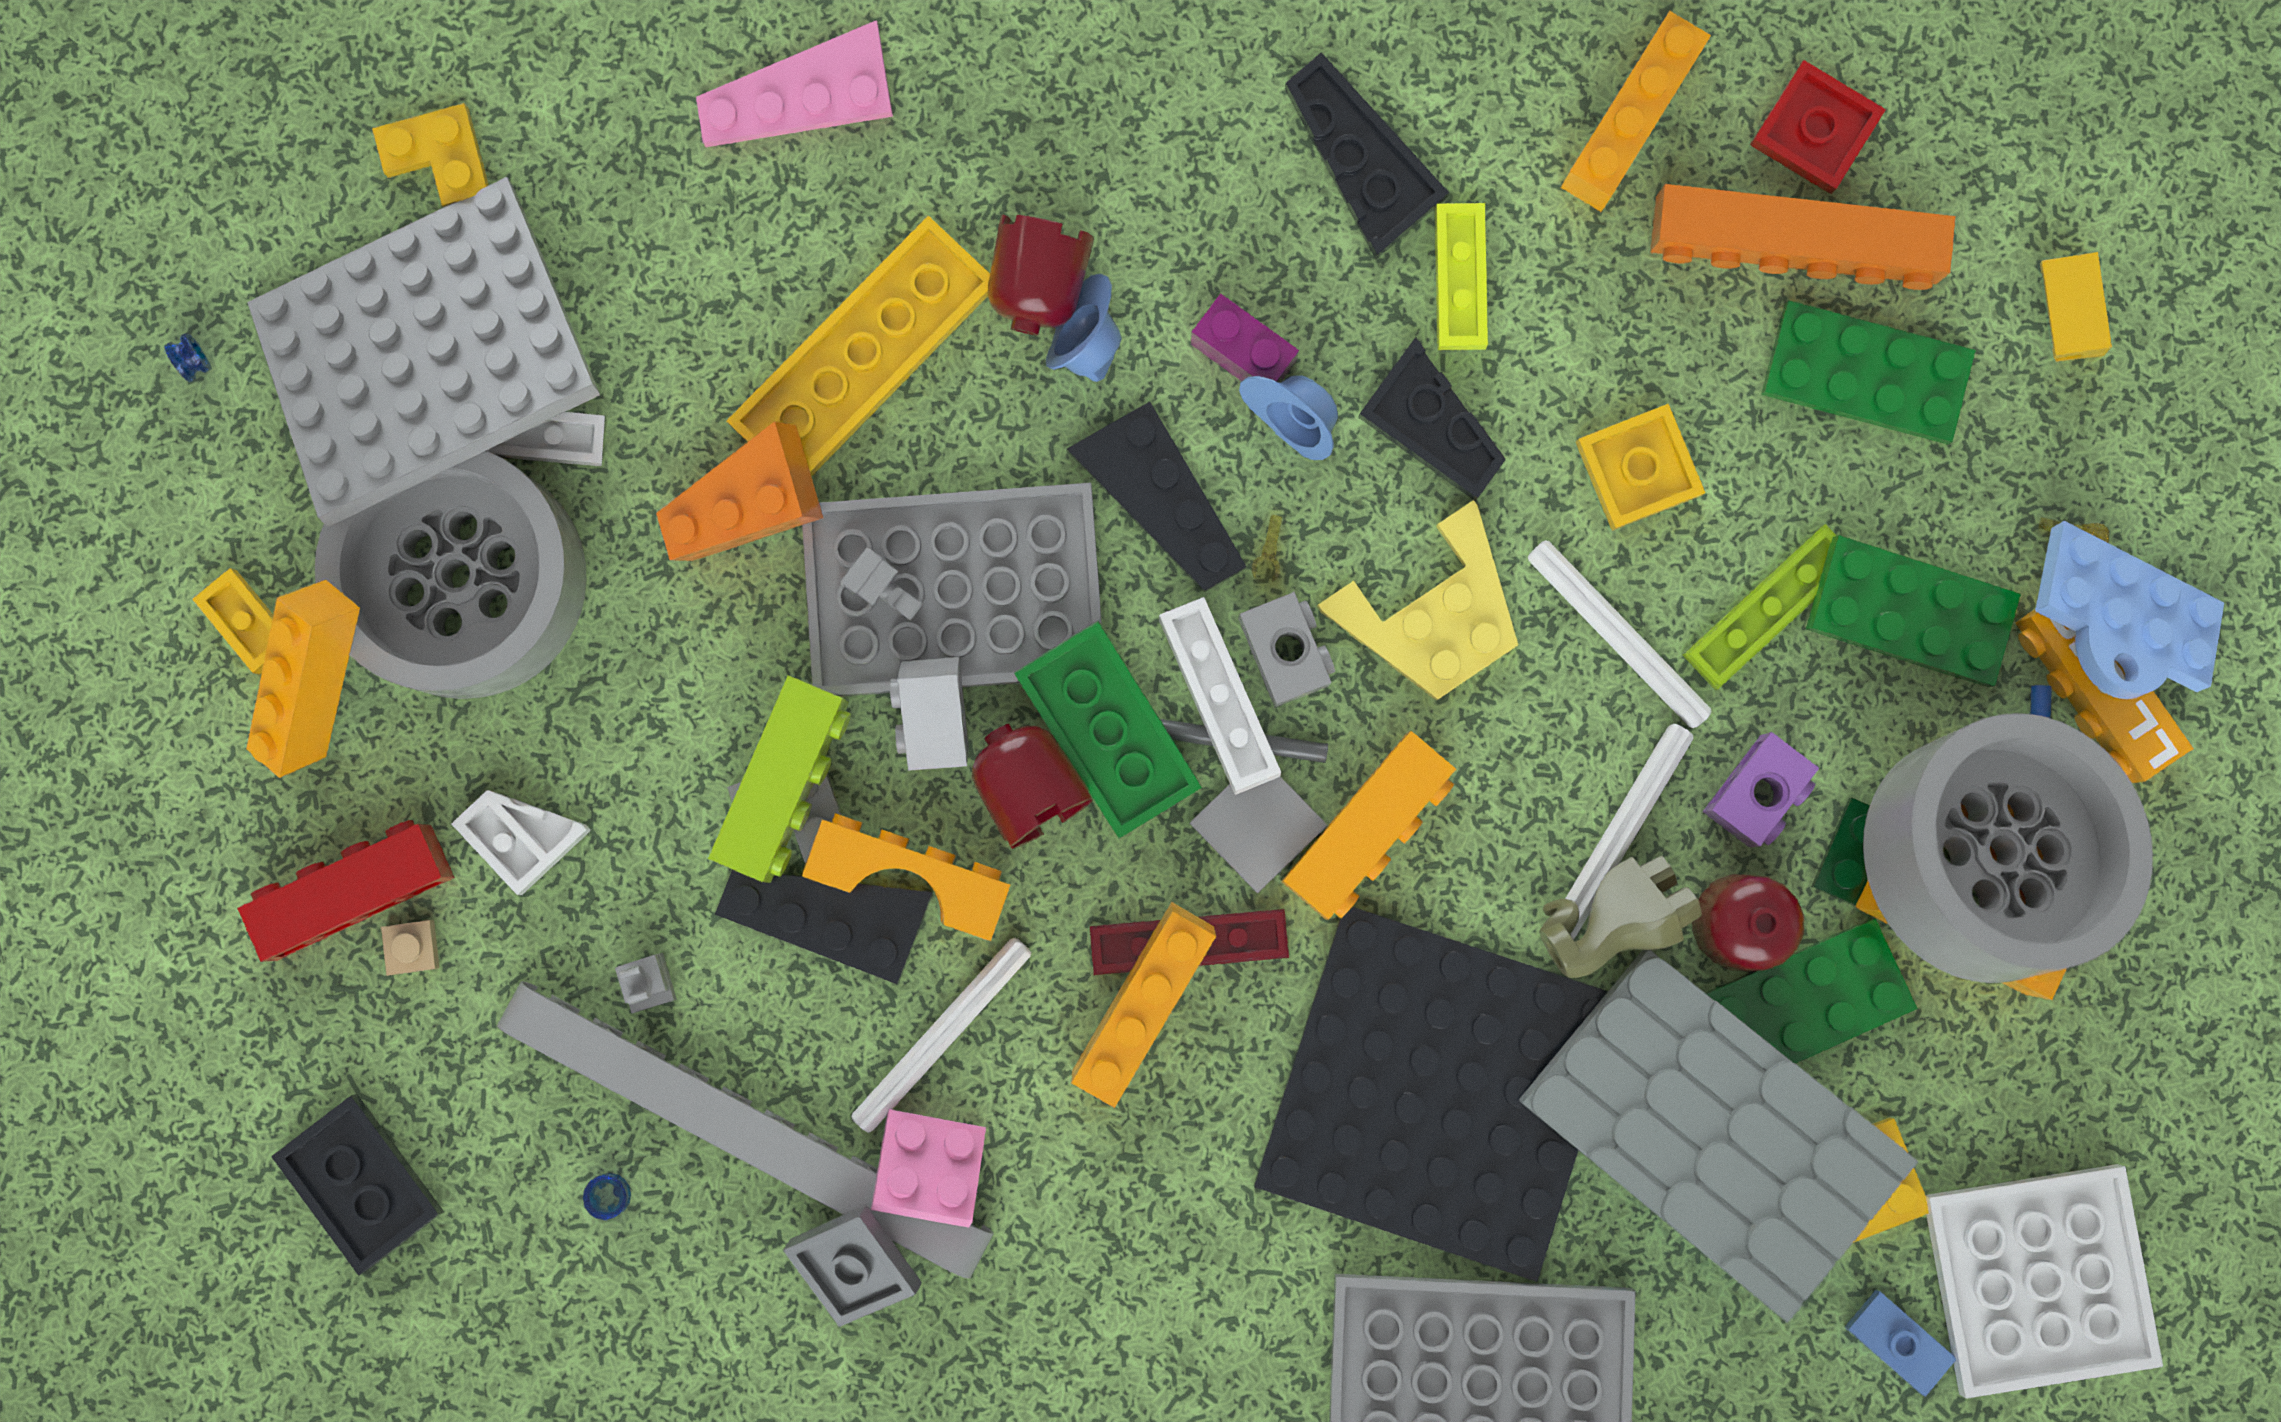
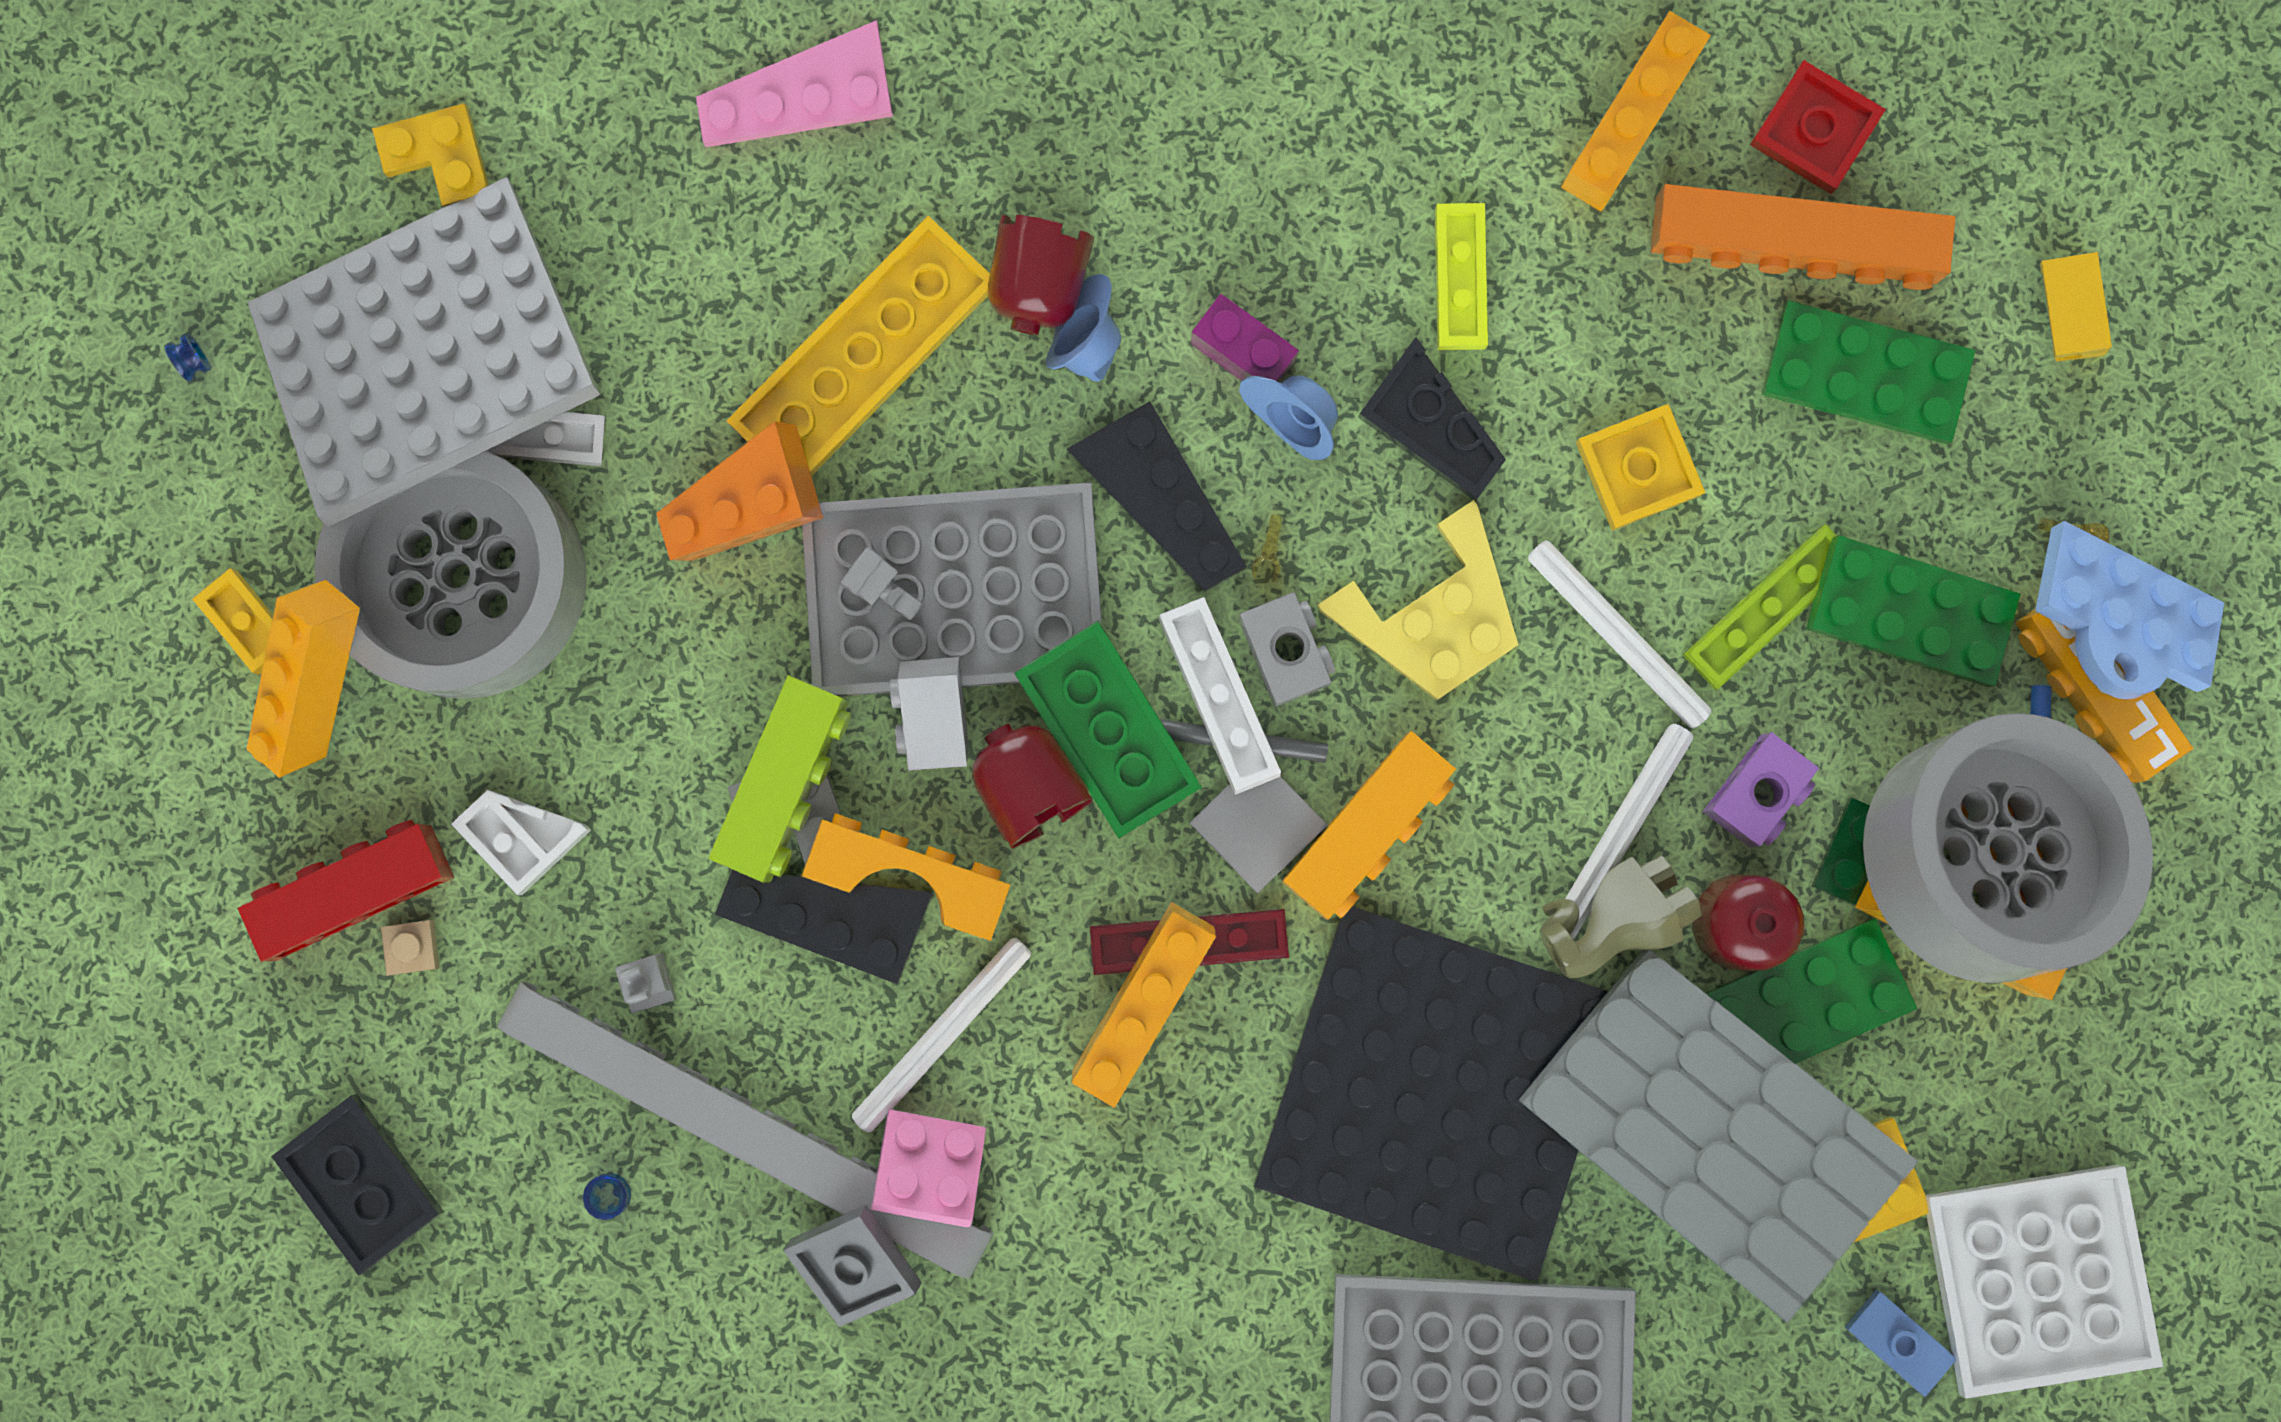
black wing [1285,52,1449,260] -> none

